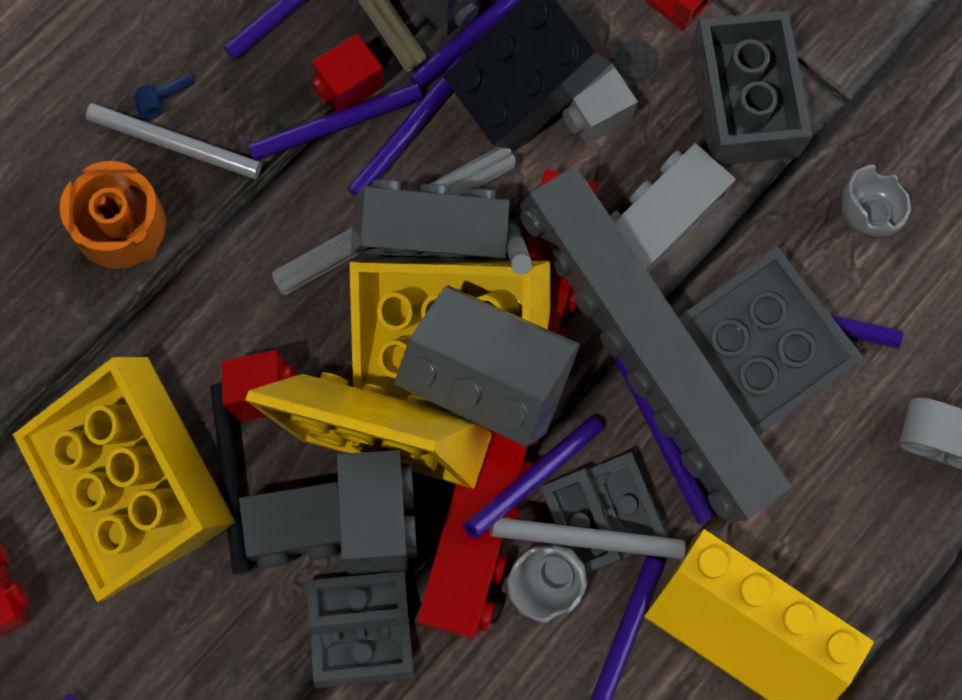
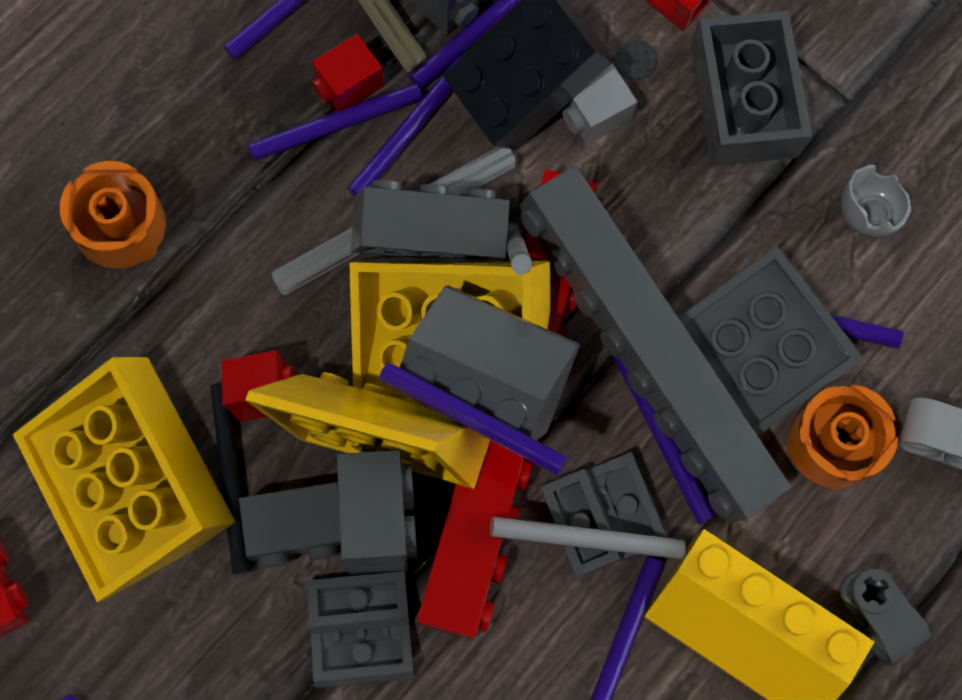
light grey bar [86,103,262,180] -> none
dark blue hand [135,74,194,121] -> none
dark purple piece [463,417,603,539] -> none
light grey hair [507,543,588,623] -> none
light grey brick [610,143,736,274] -> none
none -> dark purple bar [379,362,568,476]
none -> orange brick [786,385,898,490]
none -> dark grey piece [839,569,931,666]

